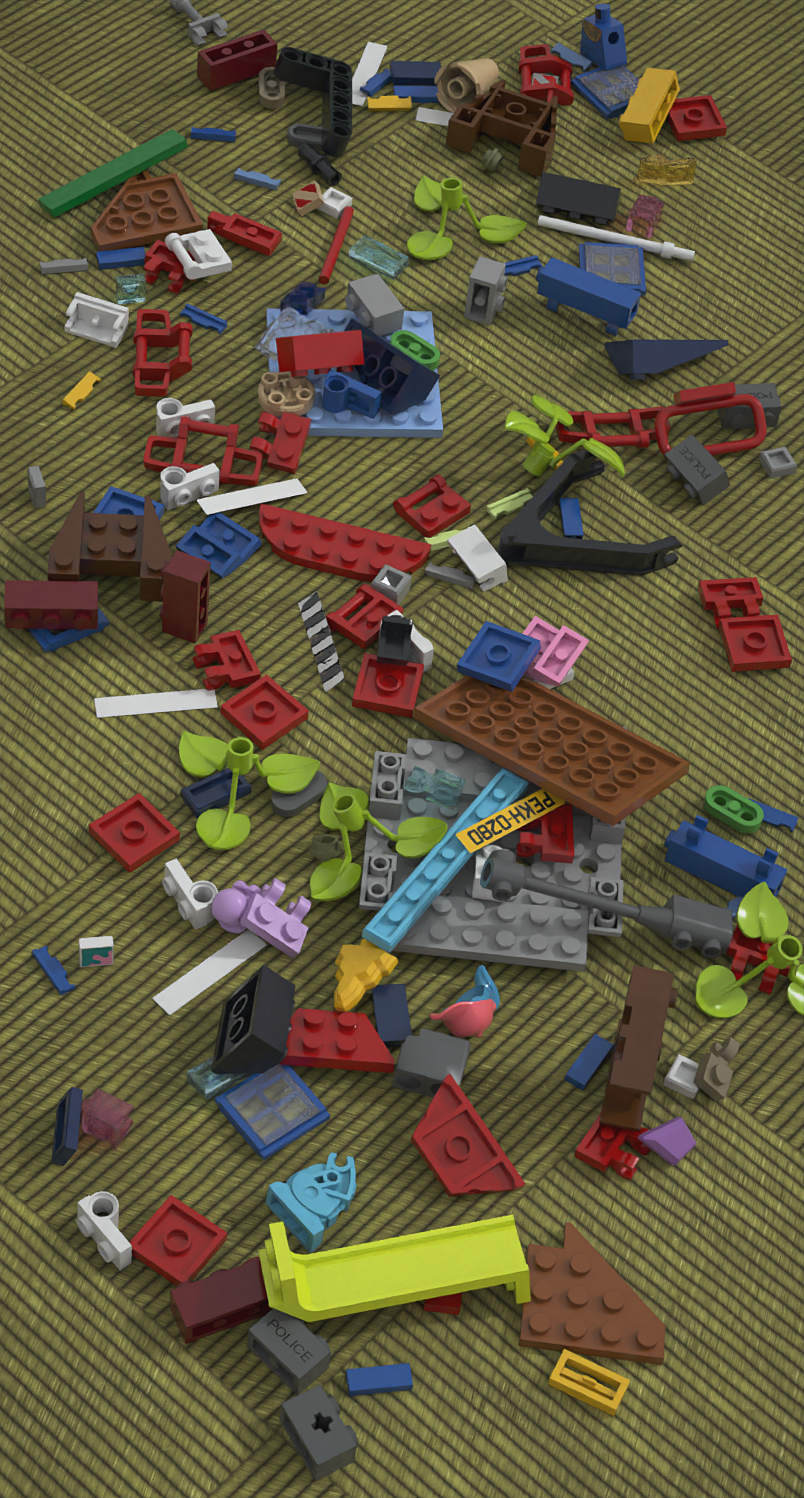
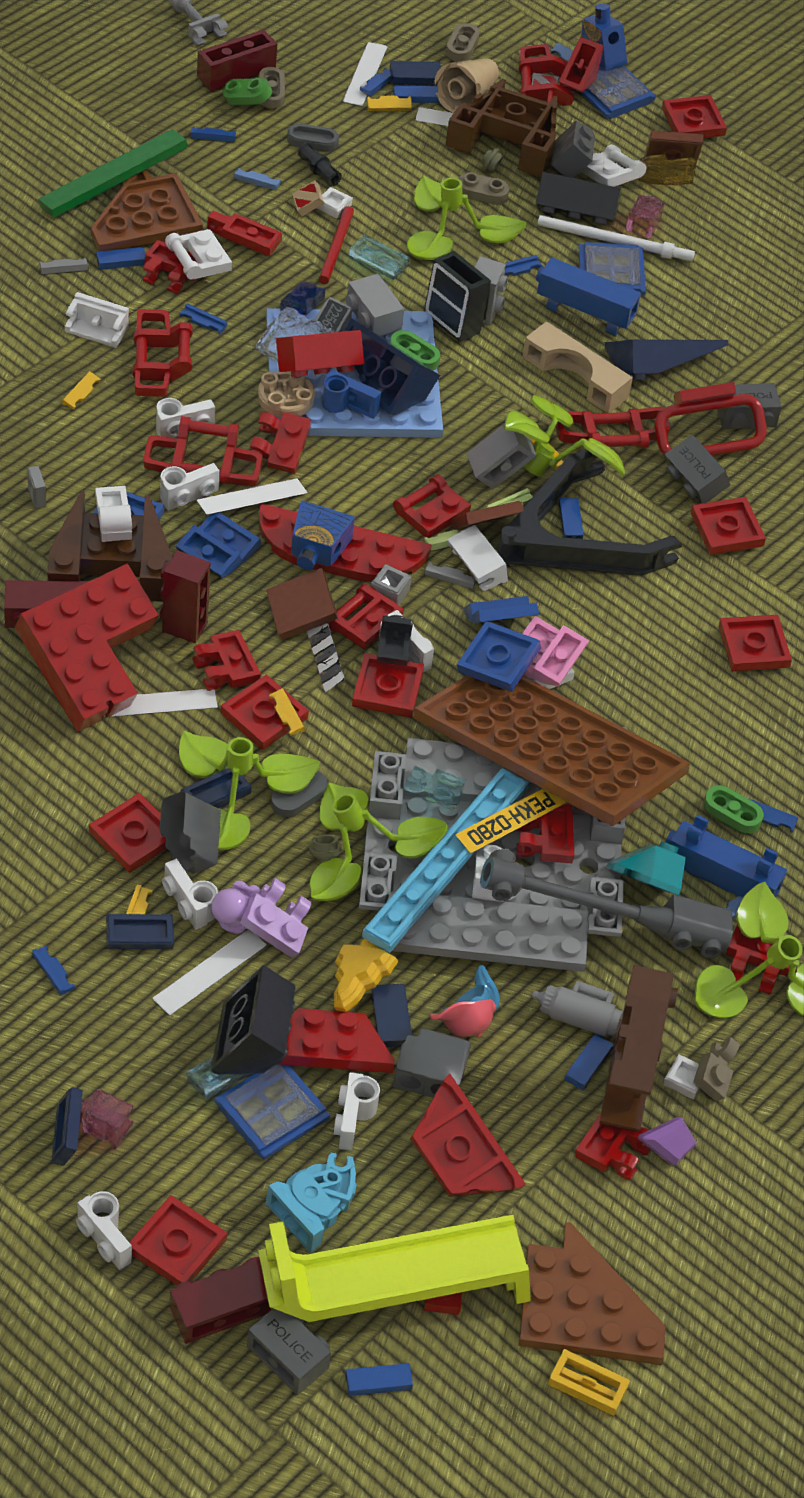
tile [79,936,114,967] -> none
clear light blue plate [116,273,146,305] -> none
black beam [273,47,352,158] -> none
dark grey brick [280,1385,358,1481] -> none
yellow brick [619,68,680,144] -> none
red plate [698,577,763,629] -> none
light grey tile [758,446,797,479] -> none
none -> red piece [15,563,159,732]
none -> white plate [95,486,132,542]
none -> dark blue tile [106,914,174,949]
none -> yellow piece [126,884,153,914]
none -> dark grey piece [160,791,221,874]
none -> bright green plate [223,78,272,105]
none -> copper tile [266,568,338,640]
none -> yellow piece [269,688,305,736]
none -> blue torso [291,501,355,570]
none -> slope [313,297,352,333]
none -> white plate [334,1072,380,1151]
none -> black brick [424,251,491,342]
none -> dark tan plate [446,23,480,62]
none -> copper tile [451,500,524,530]
none -> dark tan plate [458,172,509,205]
none -> blue slope [464,596,539,623]
none -> light grey brick [467,424,537,489]
none -> tan arch [522,321,633,413]
none -> light grey piece [532,980,623,1037]
none -> dark grey brick [551,120,595,178]
none -> red slope [559,37,604,93]
none -> white plate [581,145,646,187]
none -> teal slope [606,841,686,896]
none -> copper tile [643,130,703,170]
none -> red plate [690,497,766,555]

